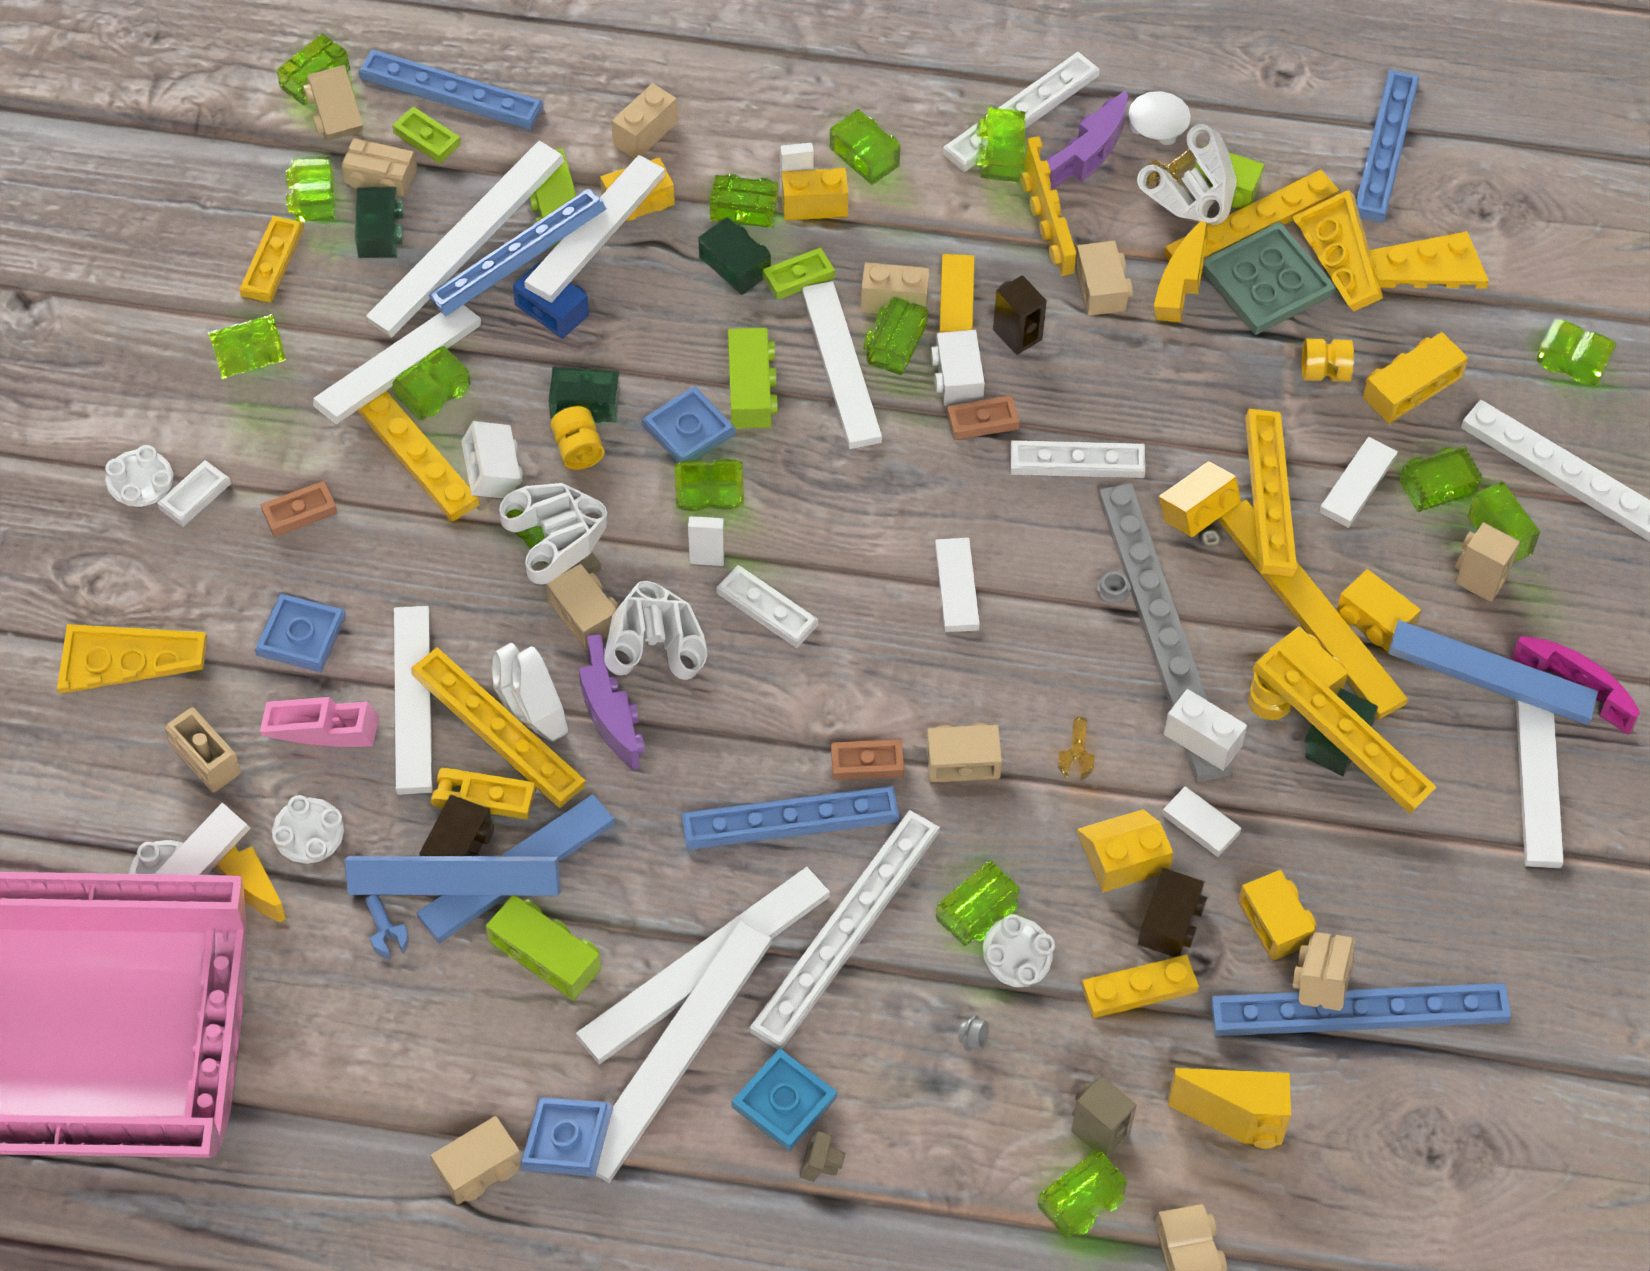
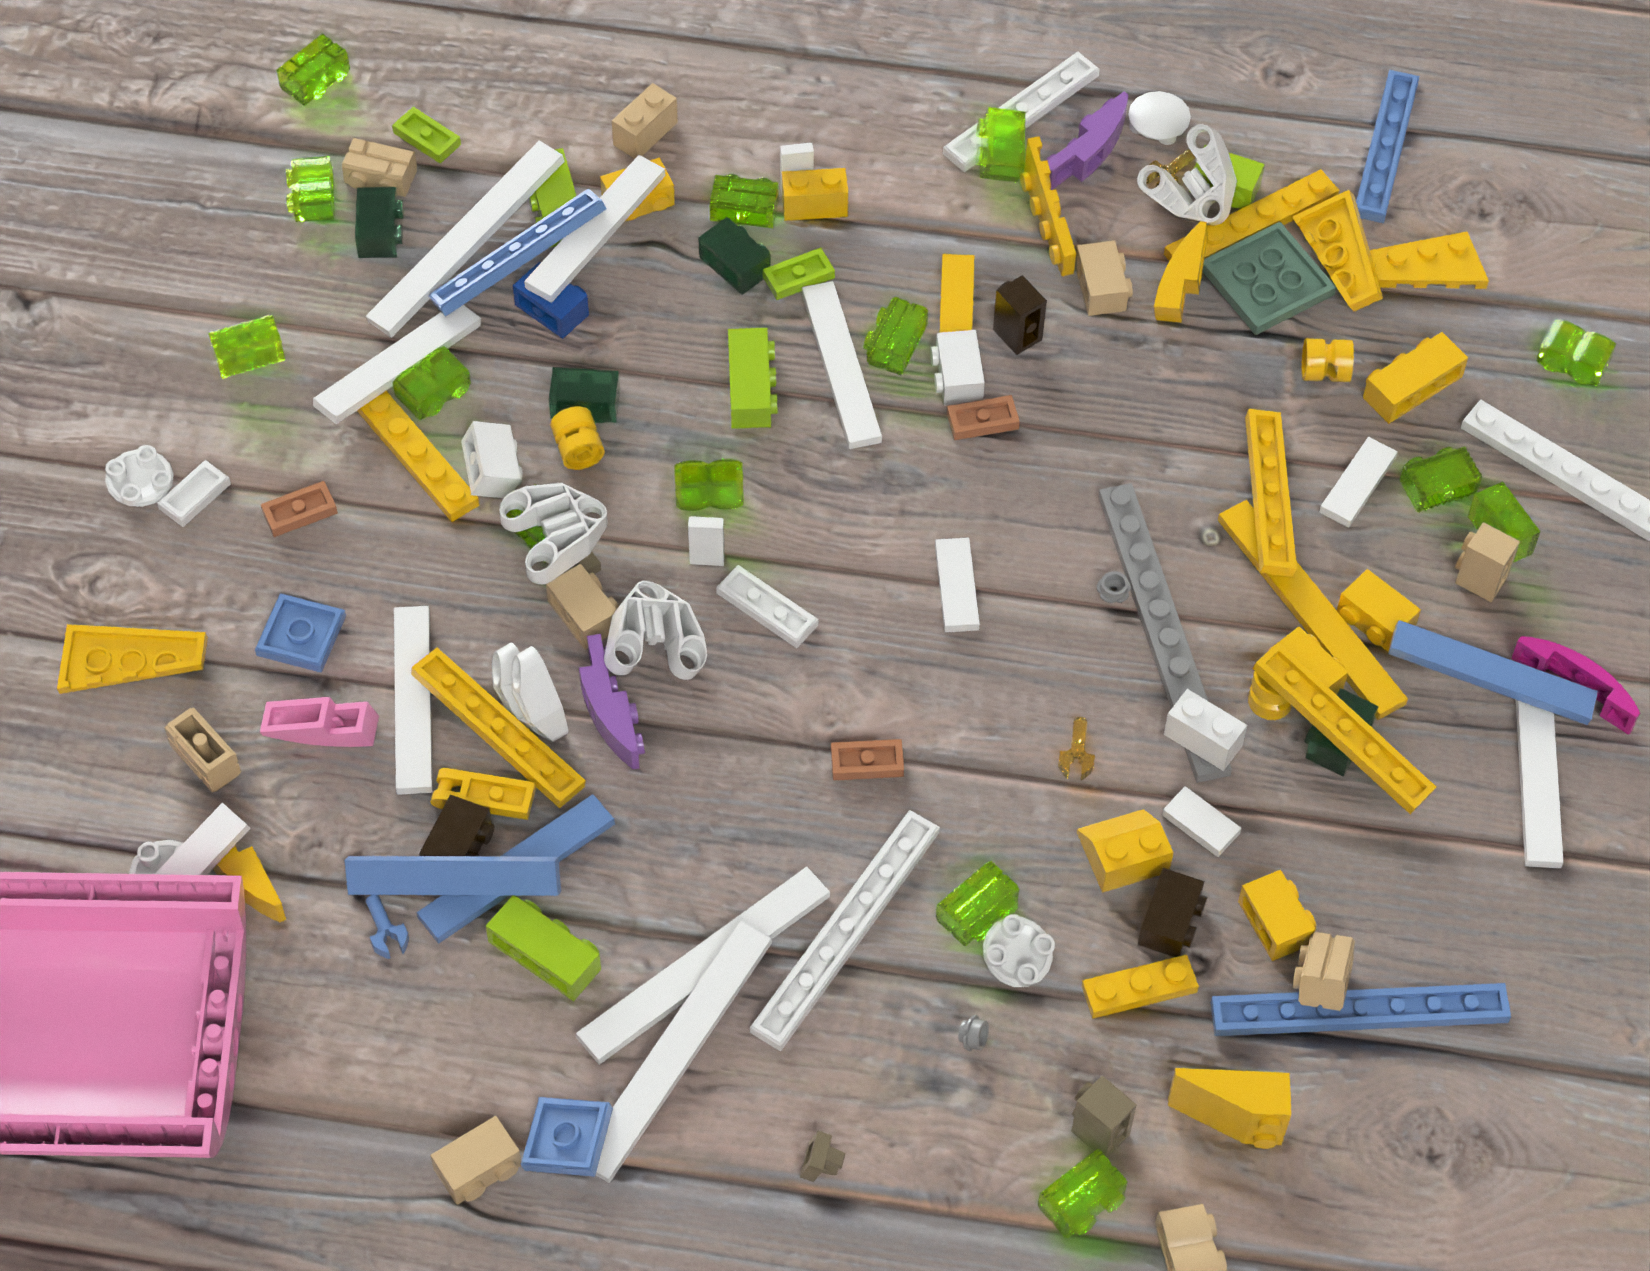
yellow tile [239,215,304,303] -> none
white dish [272,795,344,864] -> none
tan brick [303,65,363,142] -> none
medium blue tile [359,49,543,130] -> none
medium blue tile [642,386,736,468] -> none
medium blue tile [682,786,899,850] -> none
dark azure plate [731,1048,838,1152] -> none
clear neon green brick [830,109,901,185] -> none
tan brick [861,262,930,318] -> none
tan brick [926,723,1002,782] -> none
white tile [1010,440,1145,478] -> none
yellow brick [1159,461,1241,538] -> none

